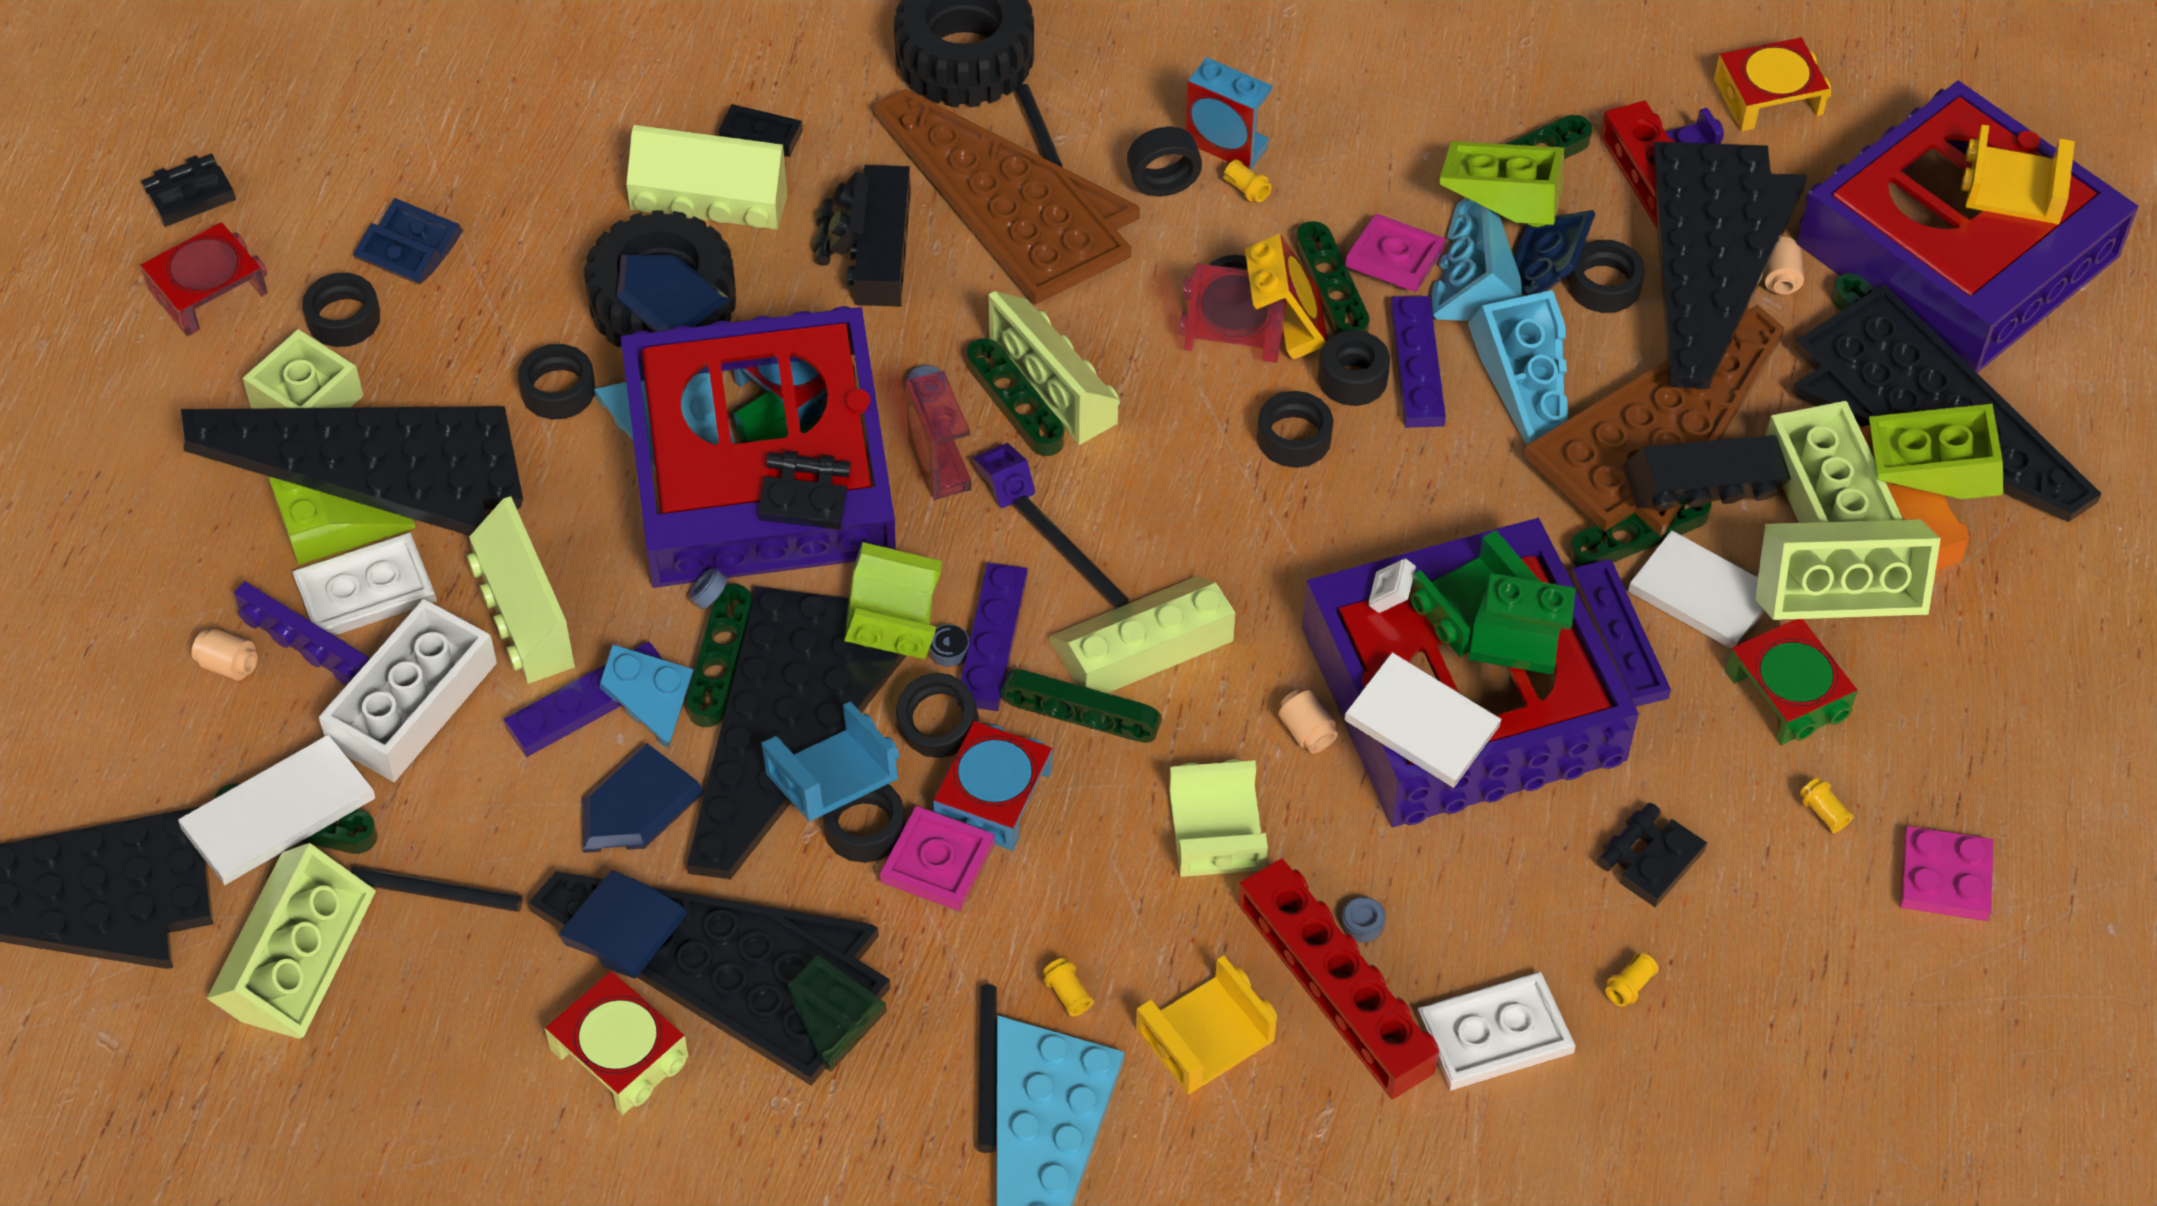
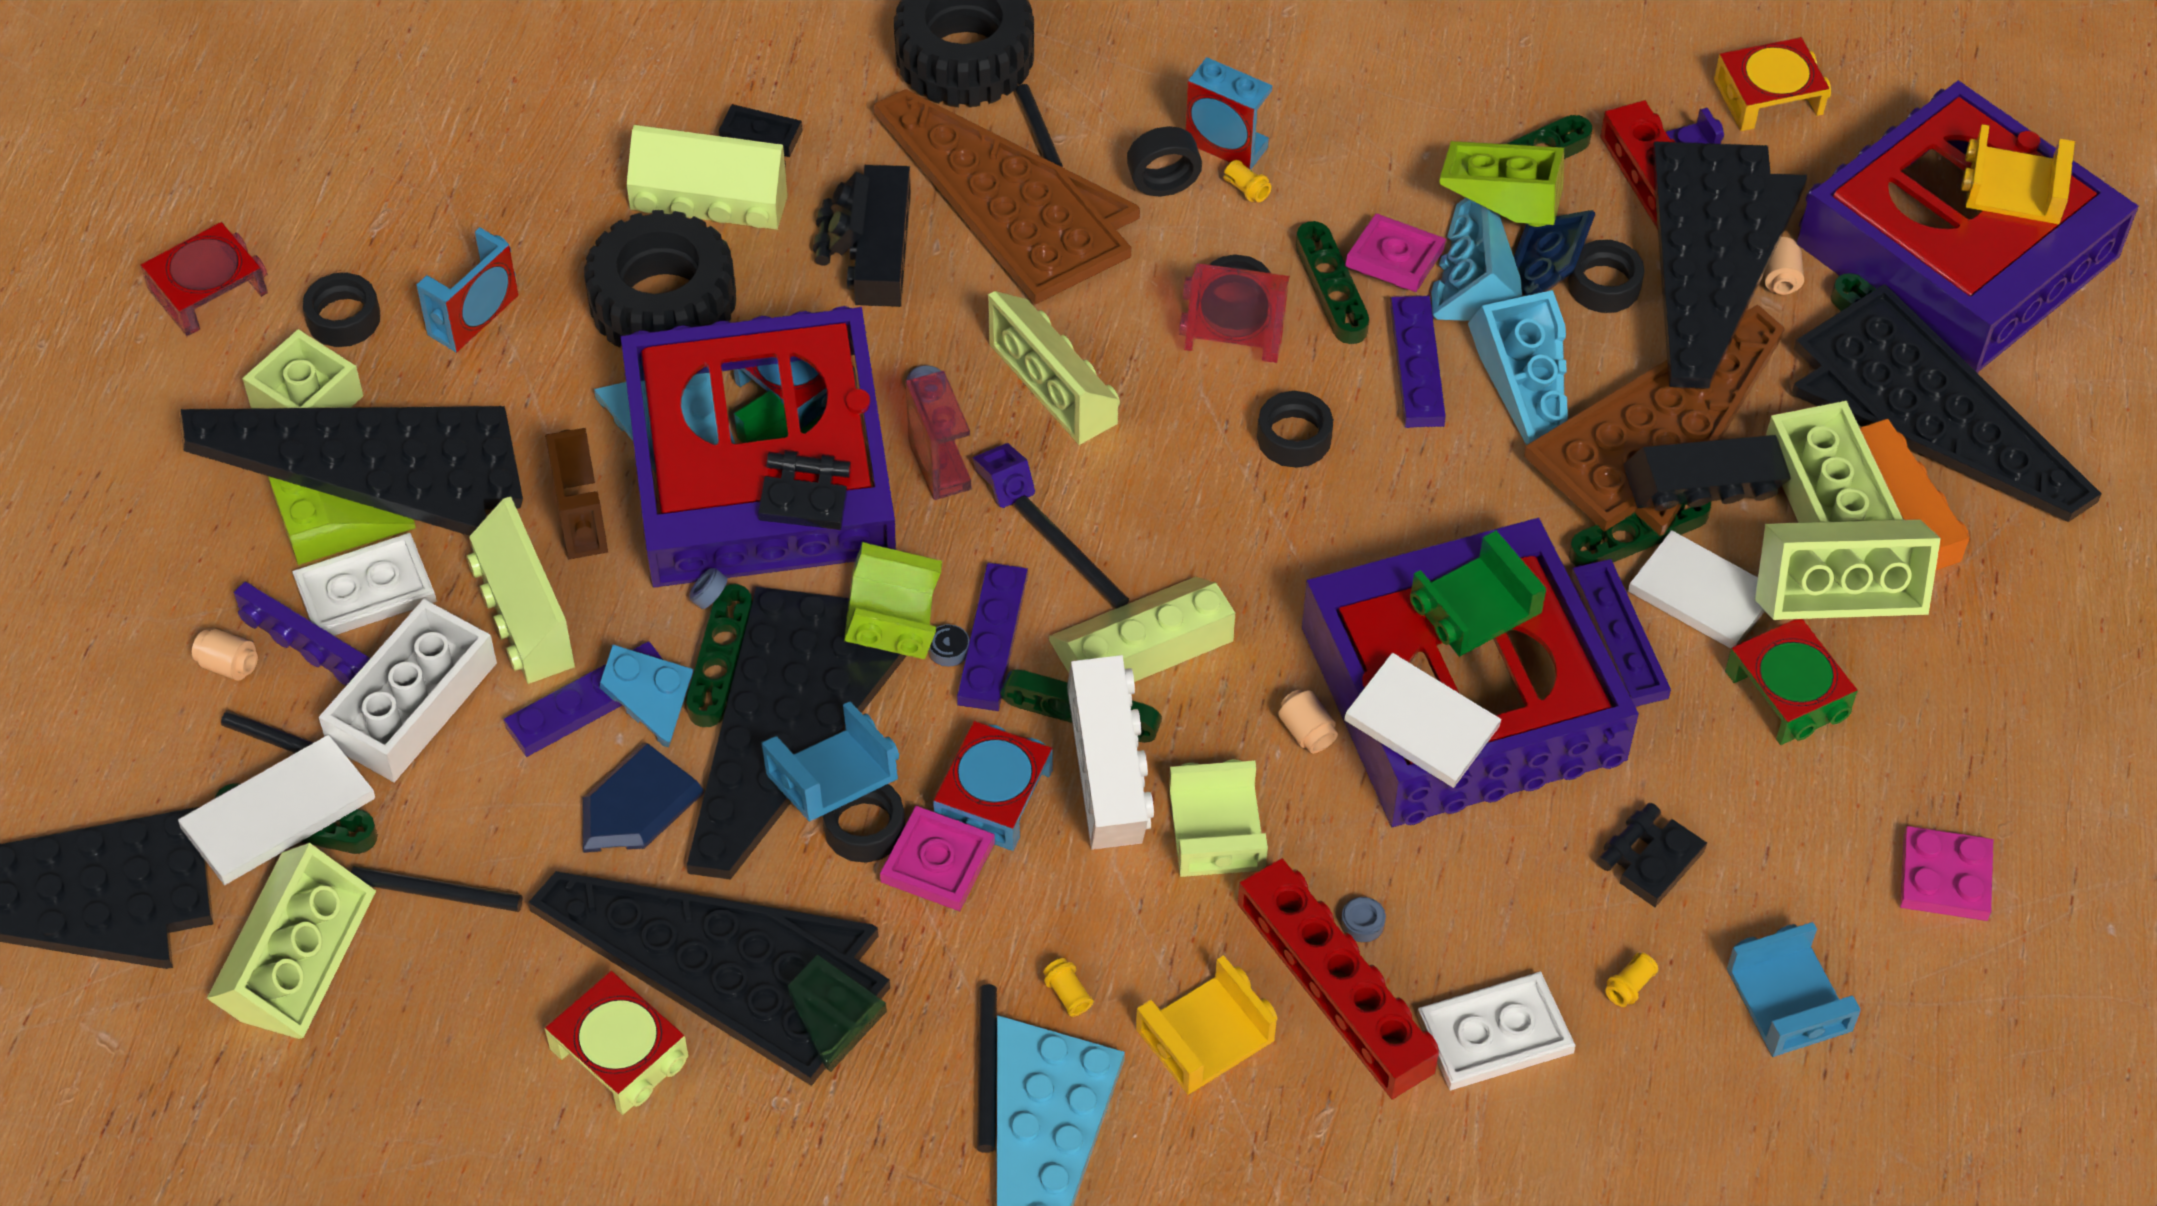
black plate [140,153,236,227] -> none
dark blue slope [353,198,463,285] -> none
black tyre [518,344,595,420] -> none
dark blue slope [558,870,688,979] -> none
dark blue tile [617,254,729,332] -> none
black tyre [896,673,979,758] -> none
dark green beam [967,338,1064,456] -> none
yellow panel [1245,233,1327,360] -> none
black tyre [1318,330,1391,406] -> none
white tile [1369,558,1416,613] -> none
green panel [1468,573,1576,674] -> none
yellow pin [1800,778,1854,834] -> none
lime slope [1869,404,2003,499] -> none
none -> black bar [221,710,314,753]
none -> dark azure panel [416,227,519,353]
none -> reddish brown panel [545,428,608,560]
none -> white brick [1067,655,1154,850]
none -> dark azure panel [1727,922,1861,1057]

